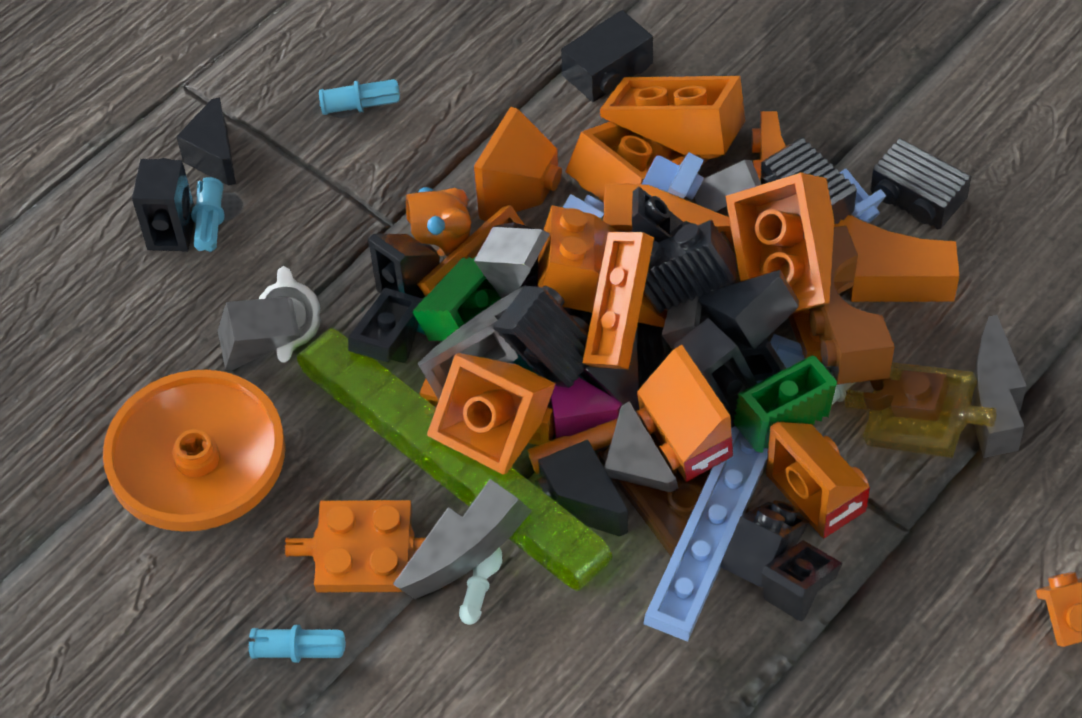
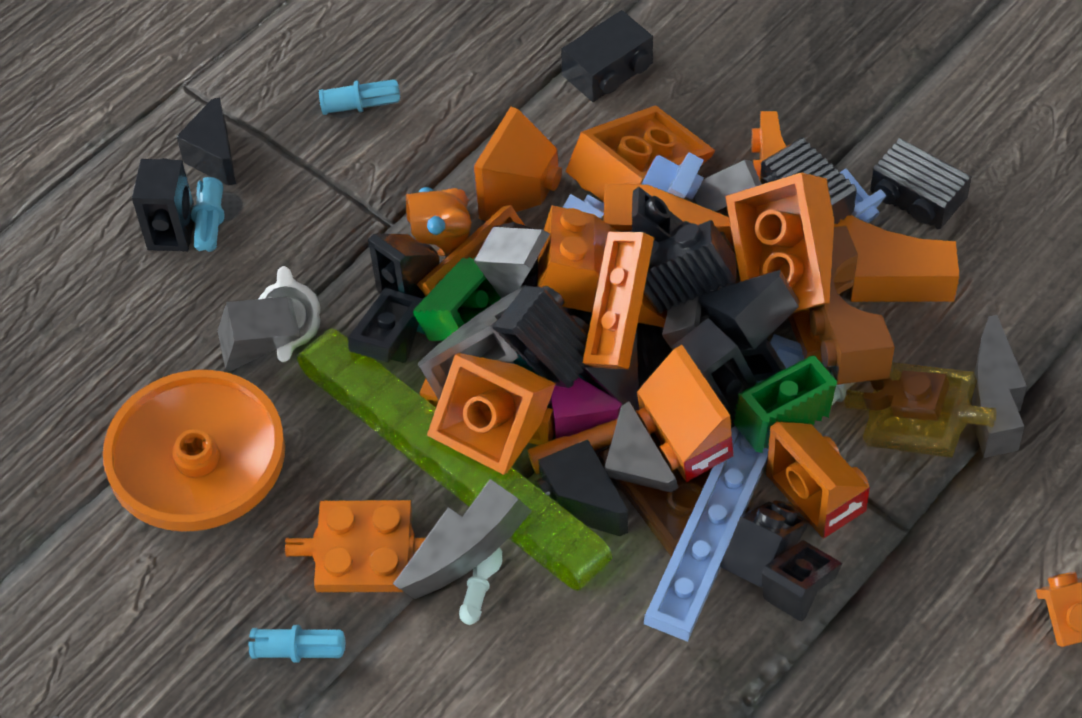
orange slope [600,76,745,159] -> none

